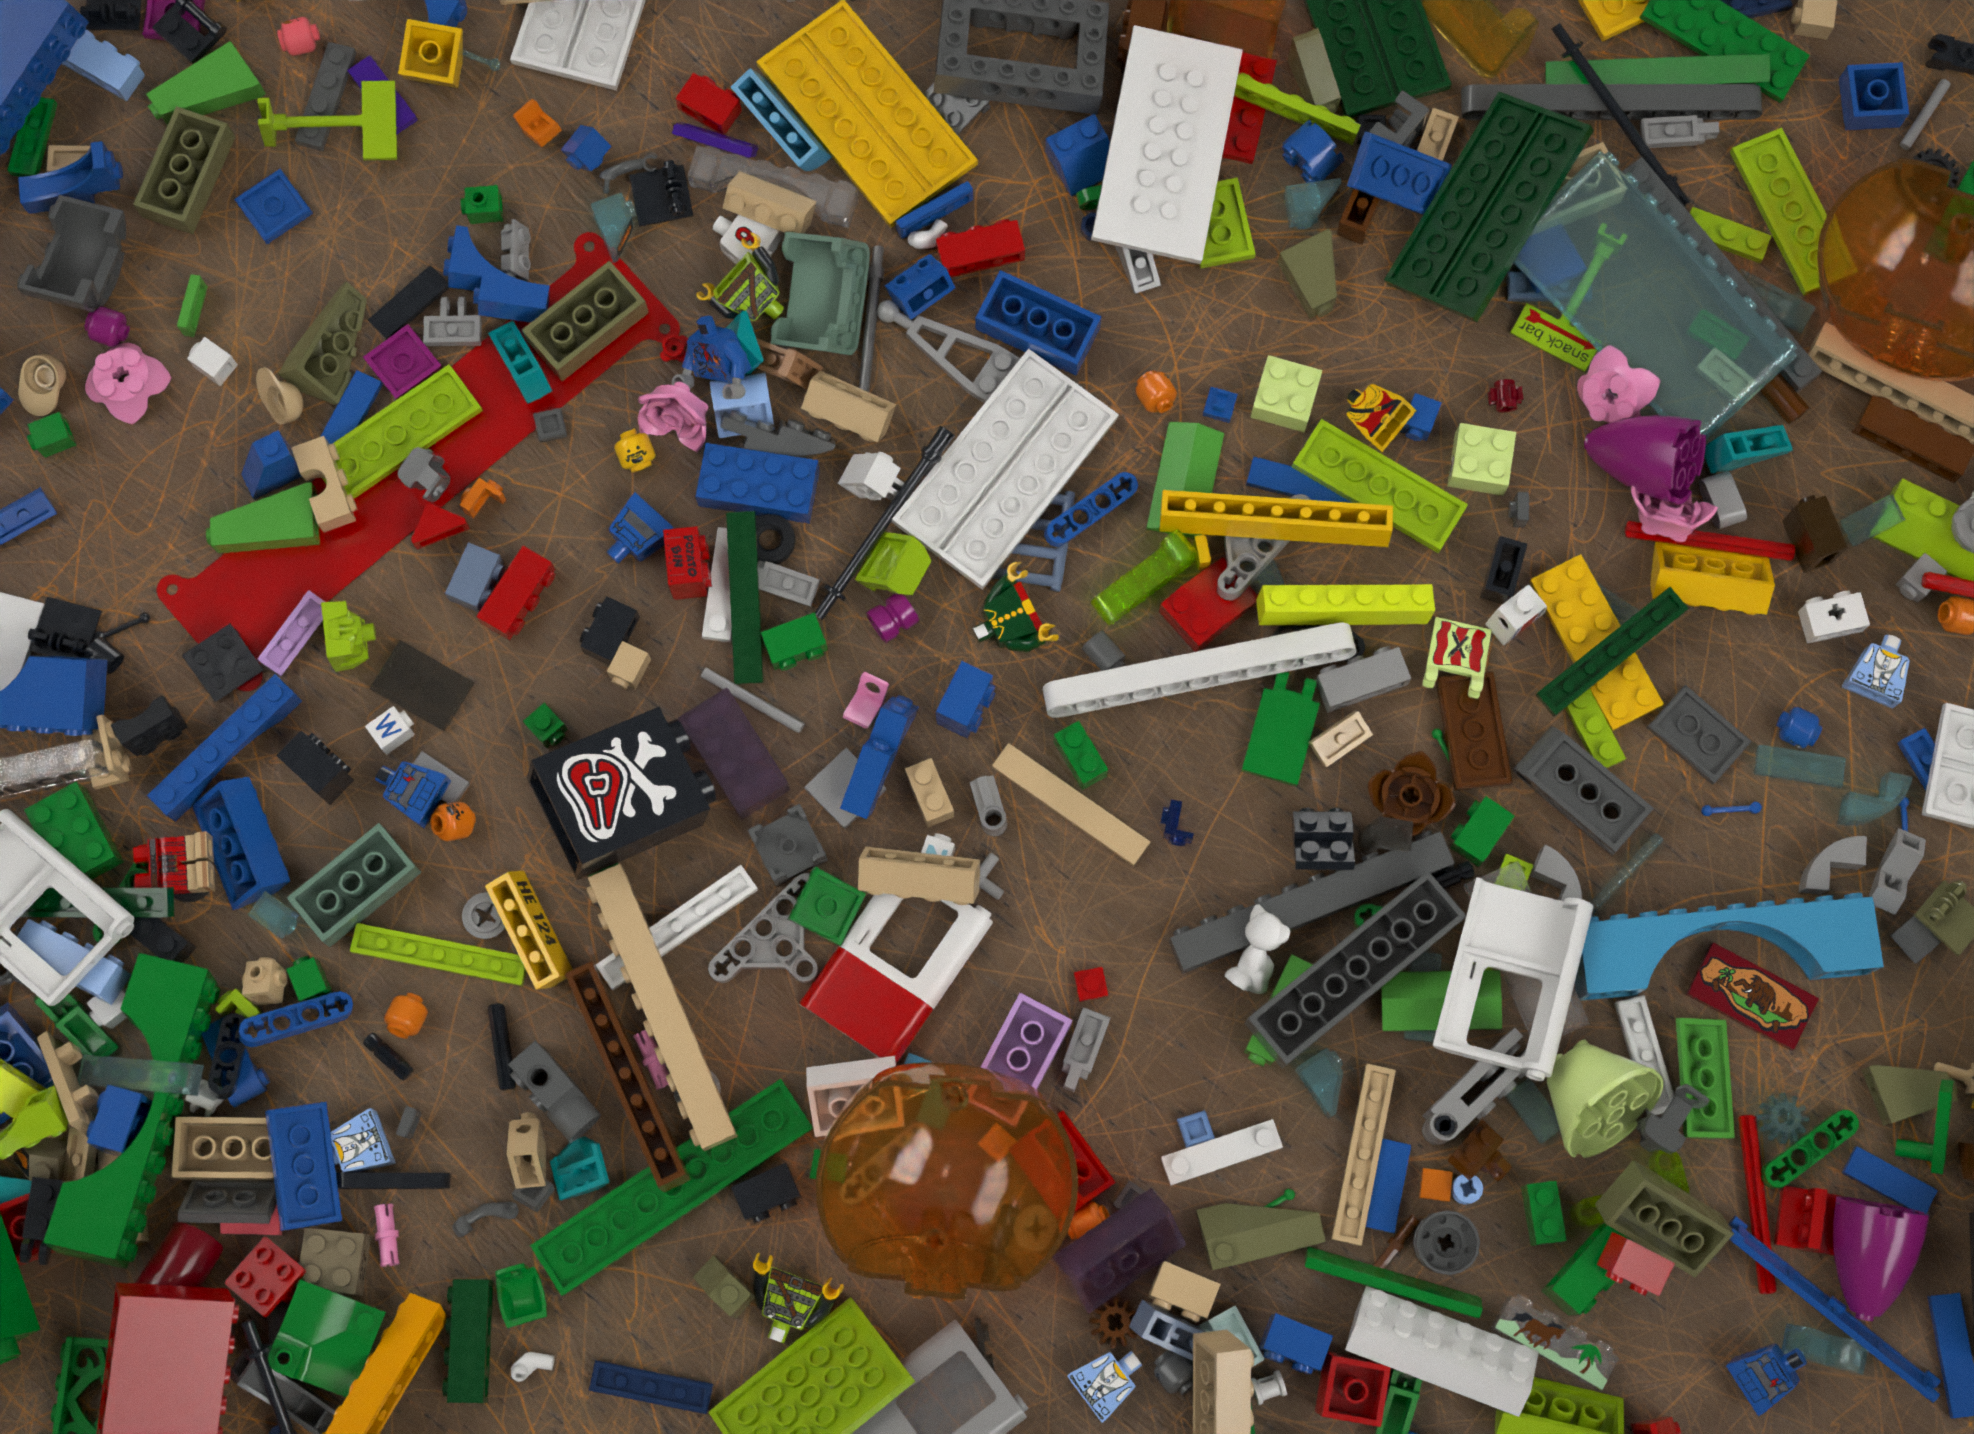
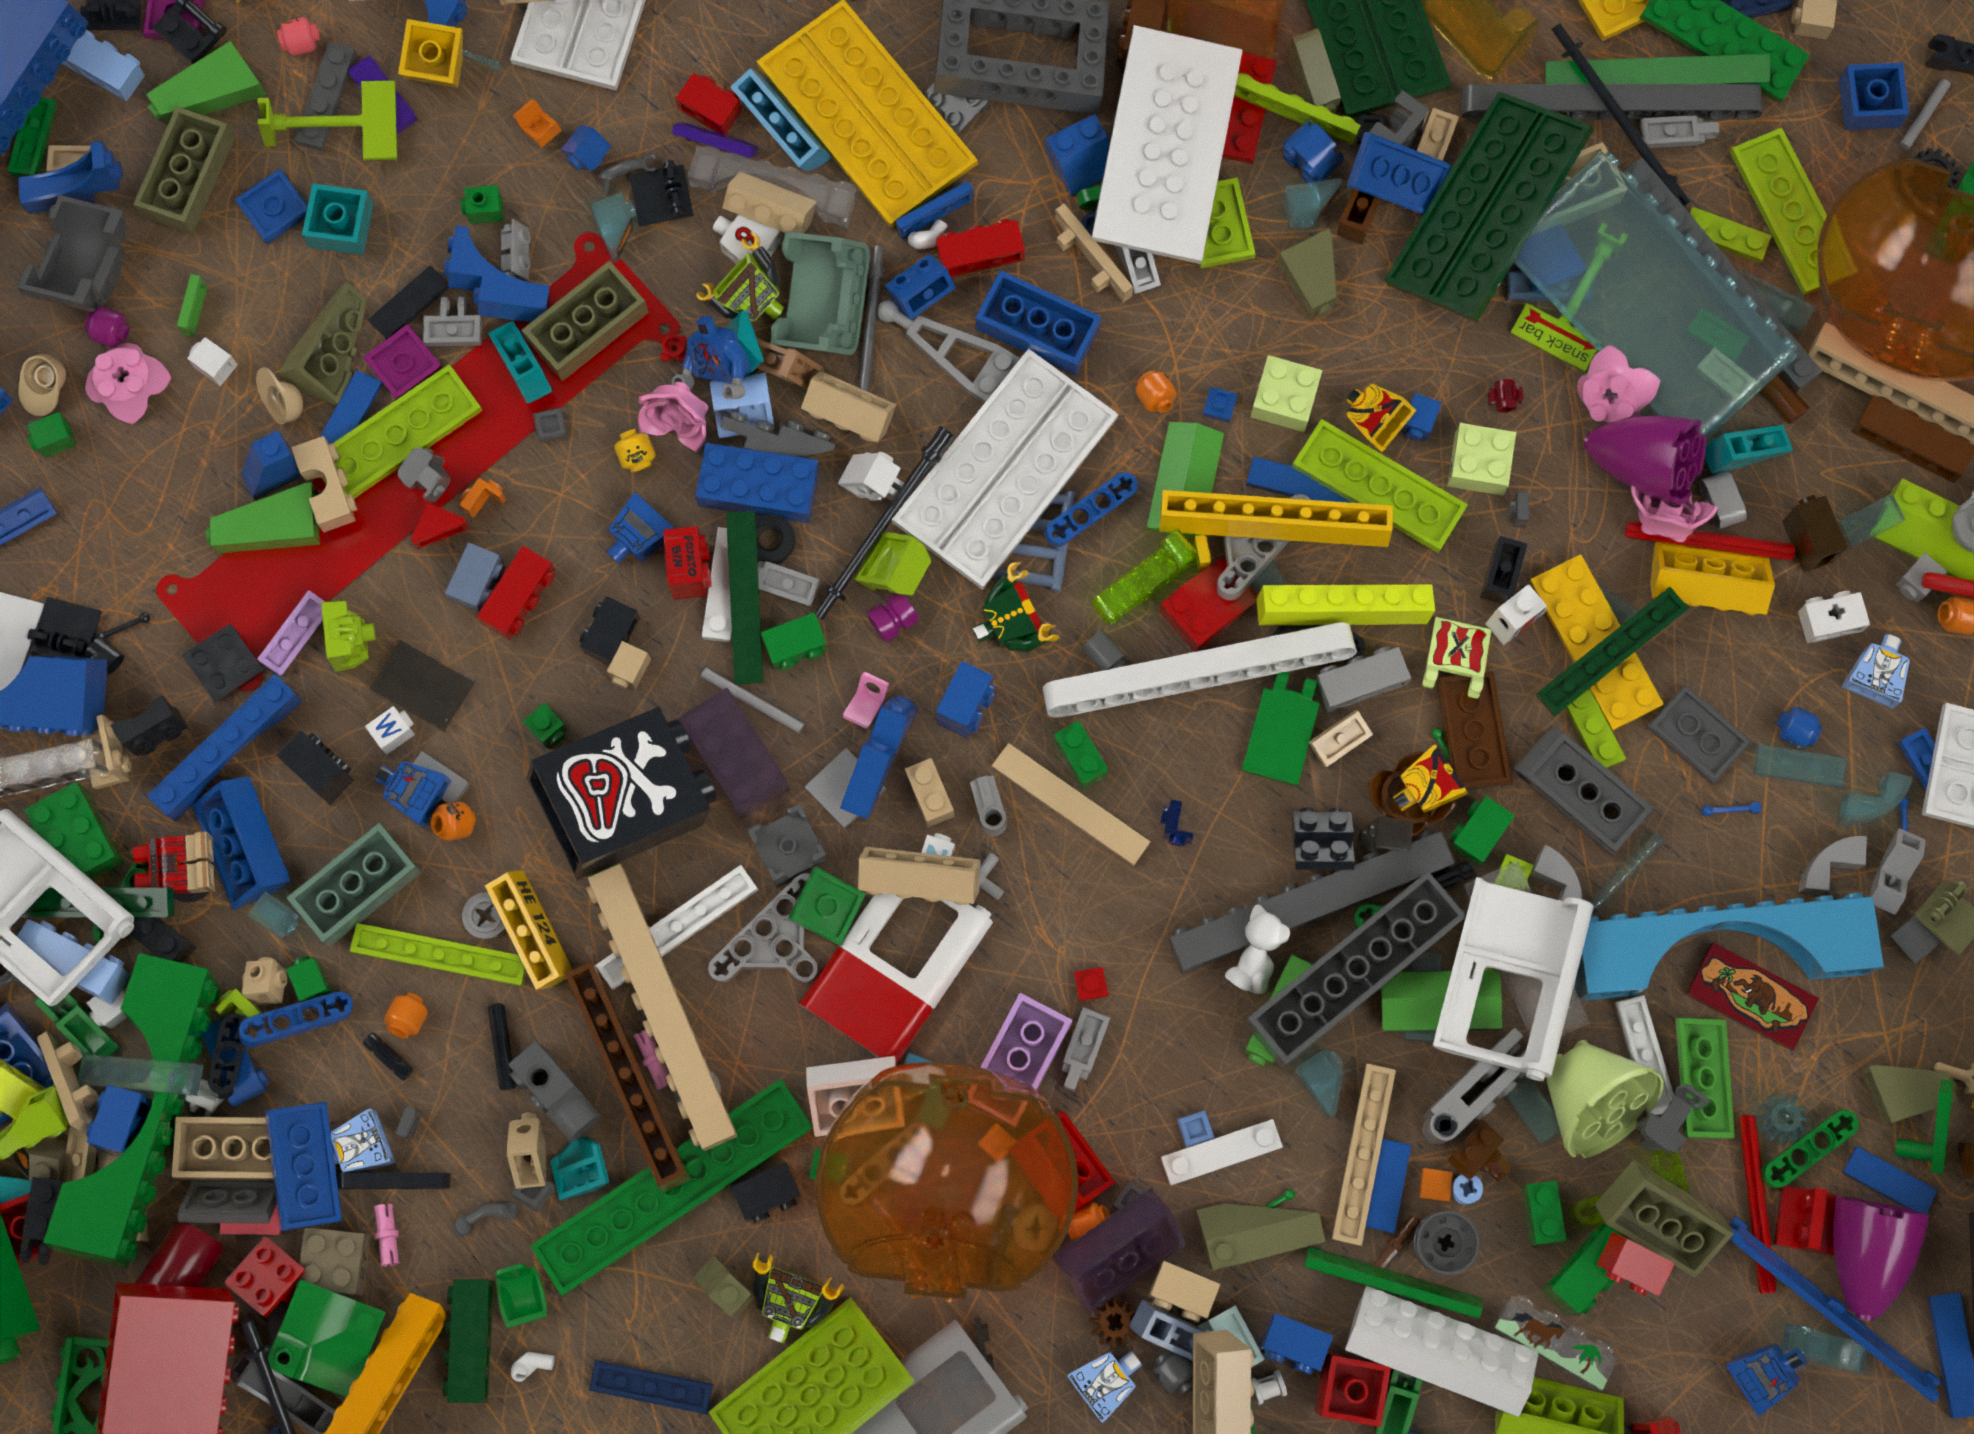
none -> teal brick [302,183,374,255]
none -> tan hinge [1055,203,1133,303]
none -> torso [1393,744,1467,813]

